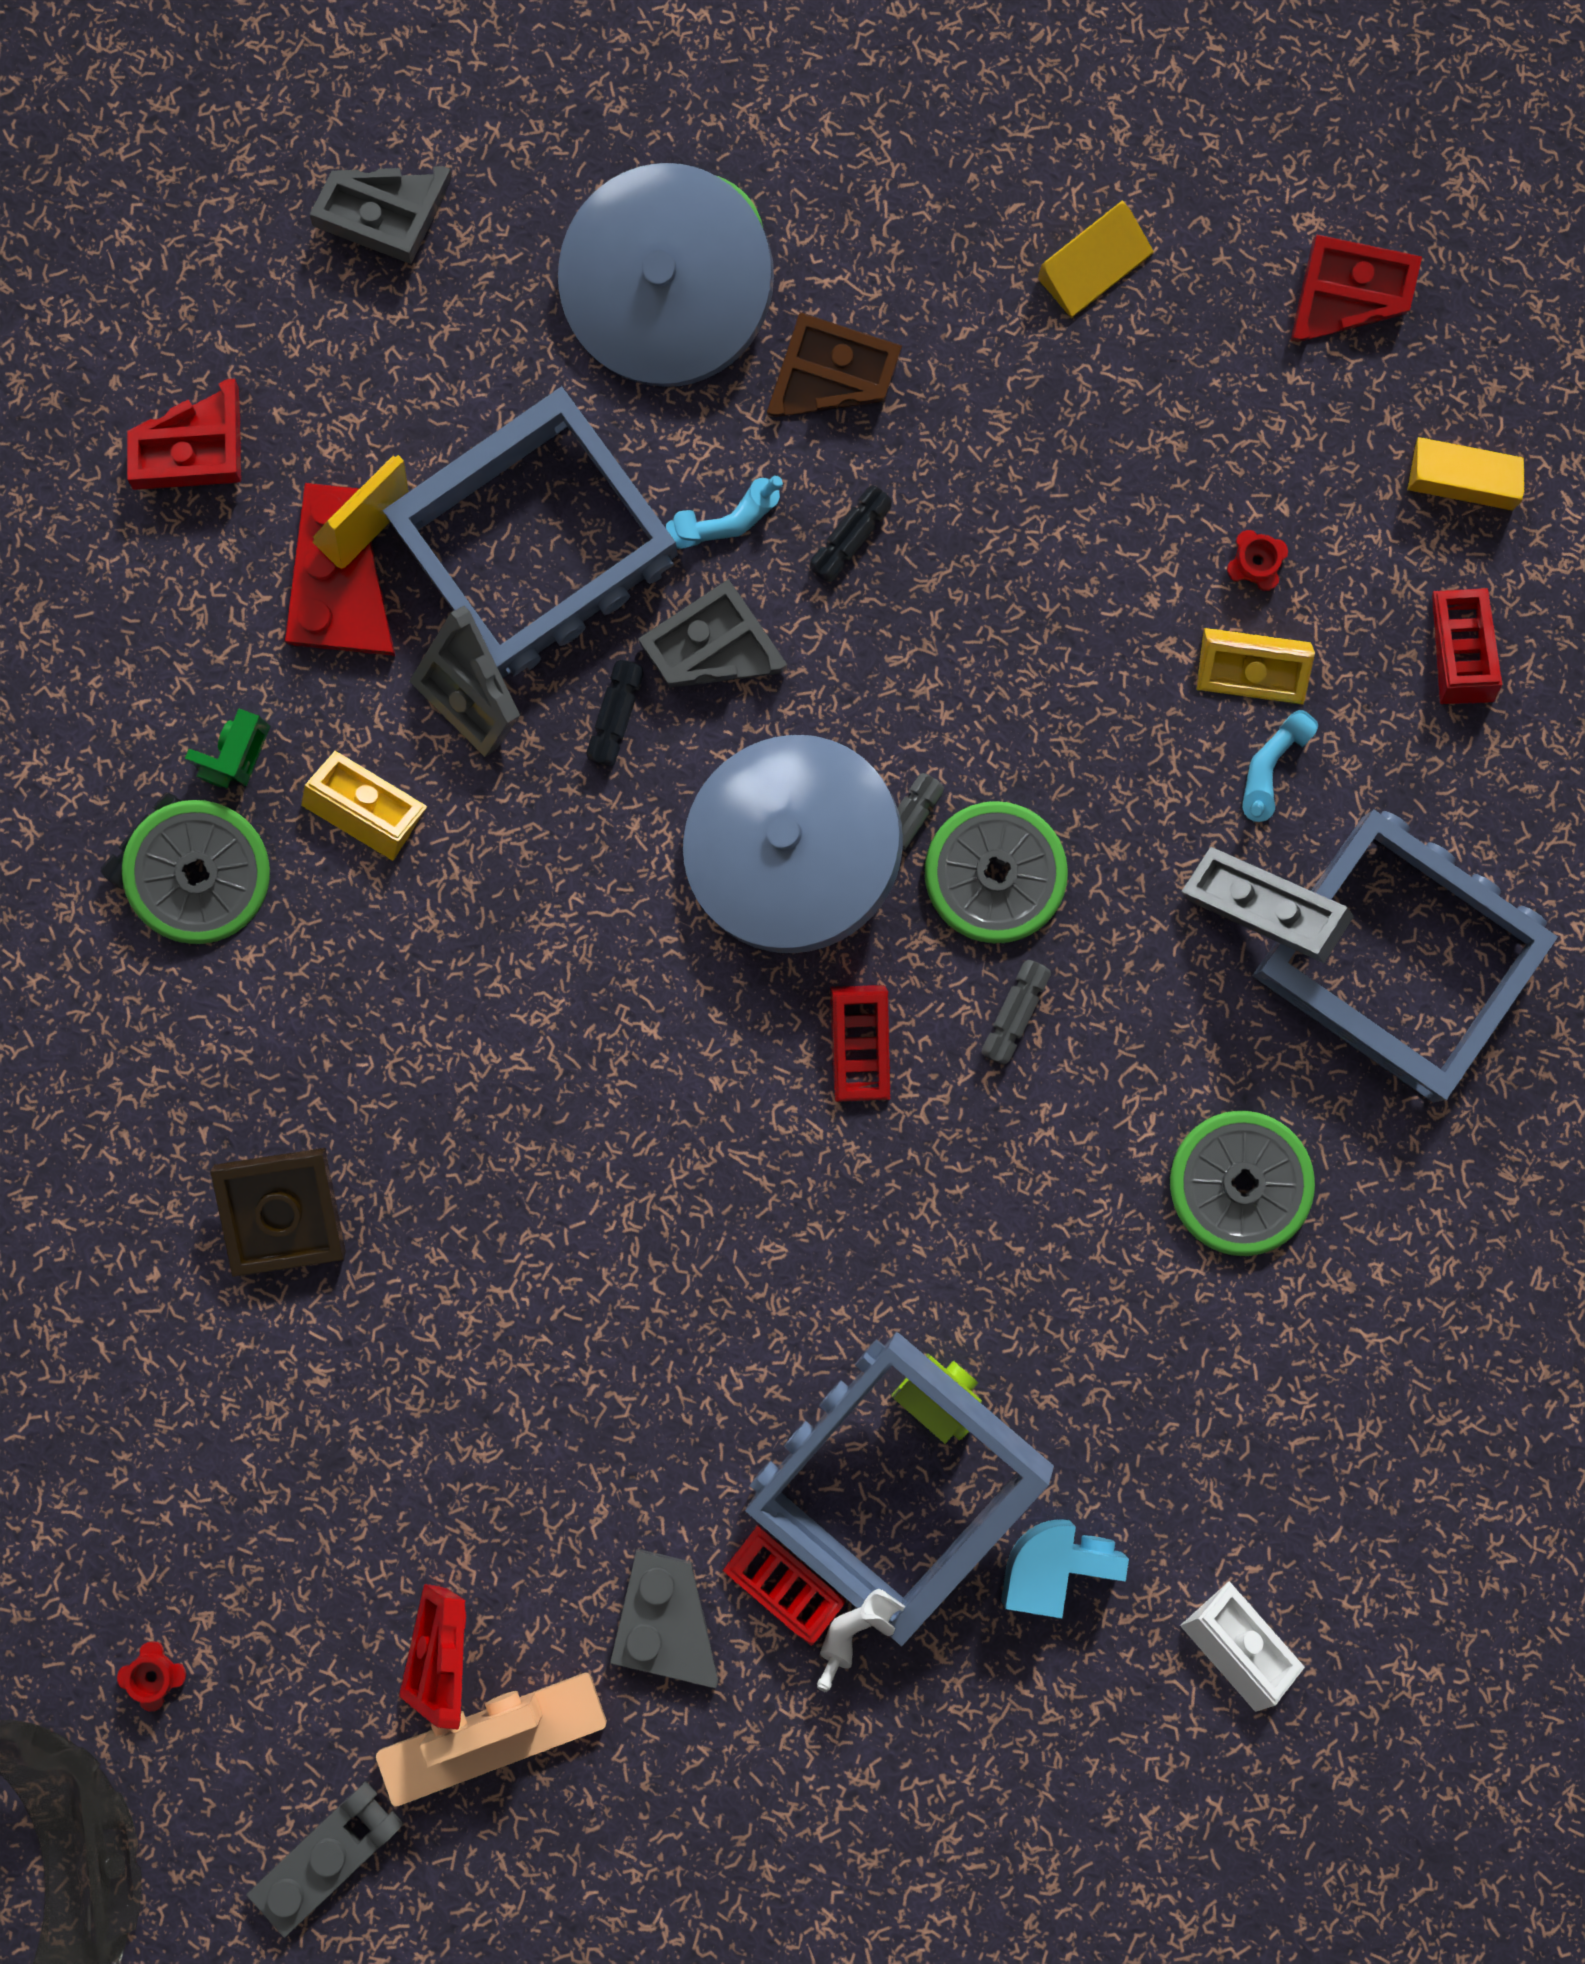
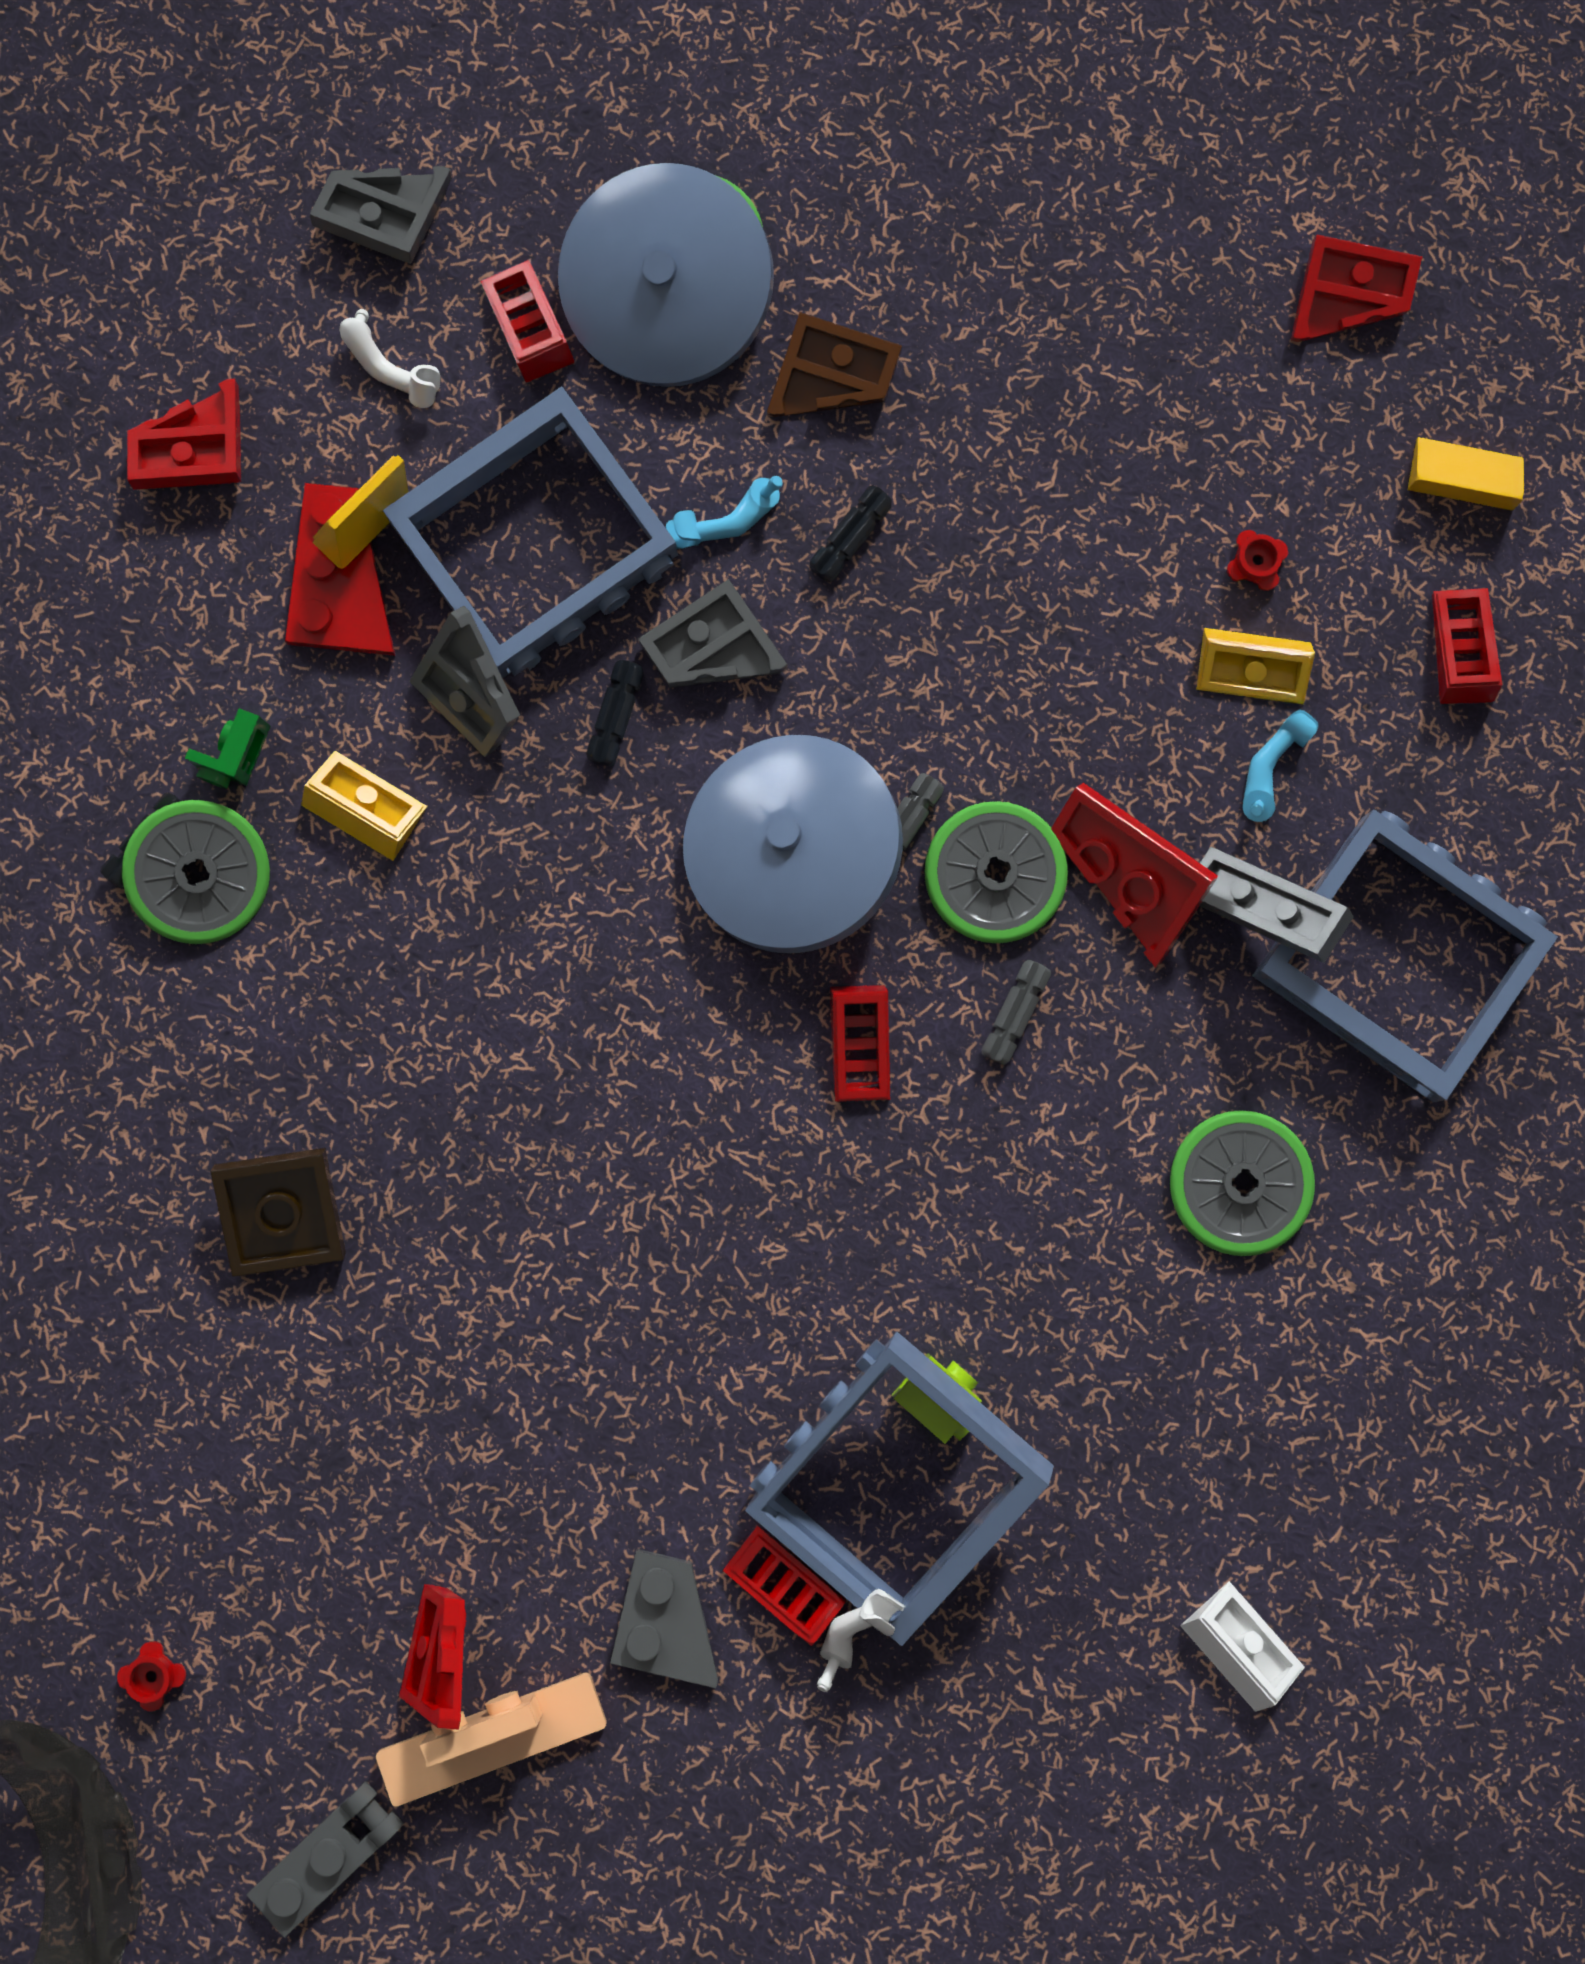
medium azure brick [1001,1519,1129,1618] -> none
yellow slope [1038,200,1154,318] -> none
none -> white piece [339,309,441,408]
none -> red slope [480,260,574,383]
none -> red wing [1051,783,1219,968]

